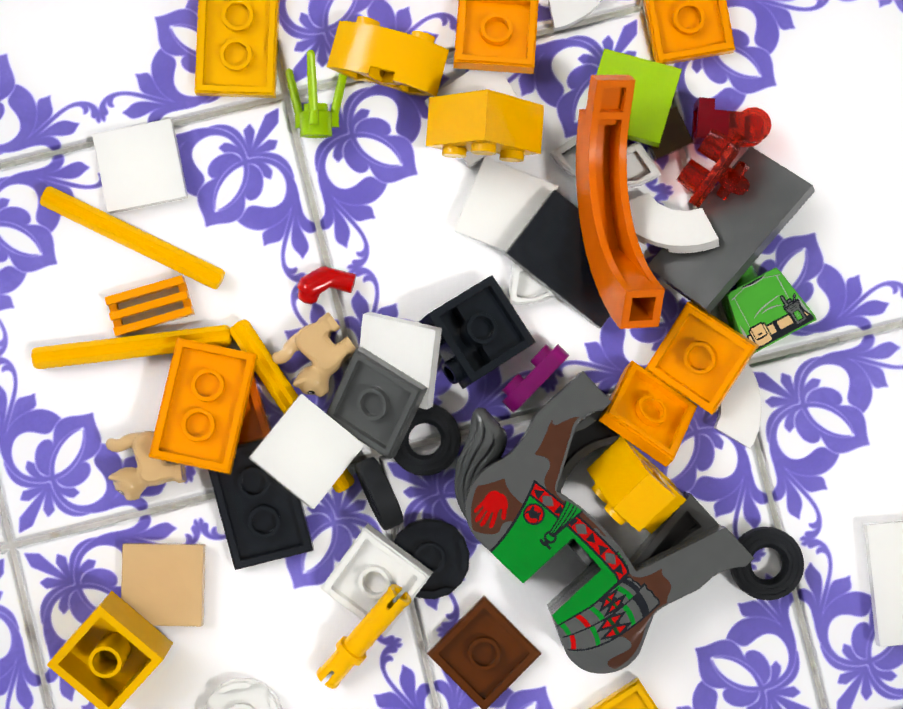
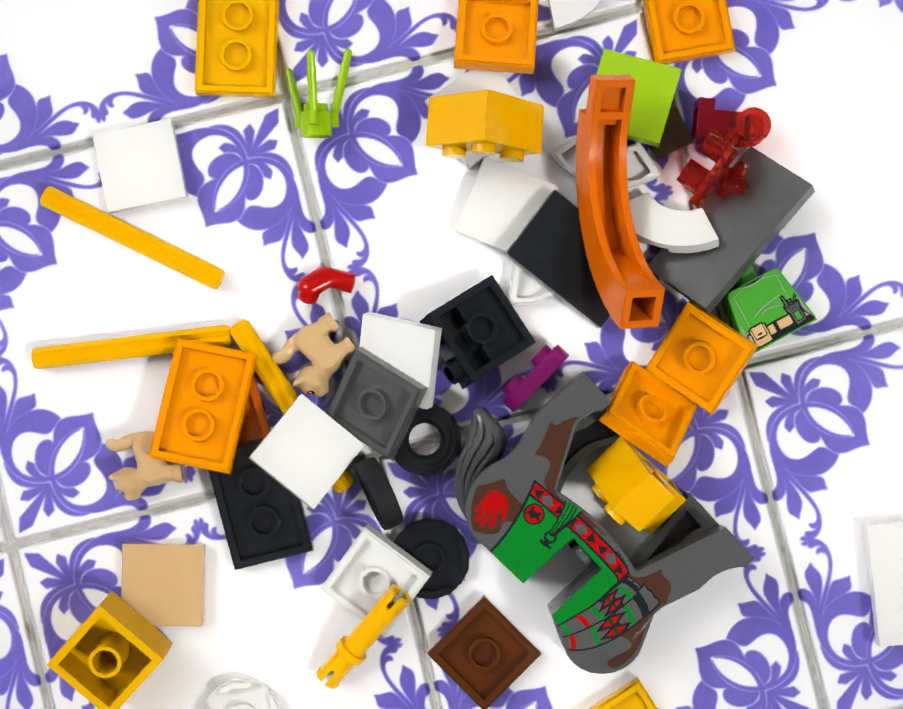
light orange tile [104,275,195,337] -> none
yellow brick [327,16,449,96] -> none
white tile [714,363,762,449] -> none
black tyre [730,527,804,600] -> none

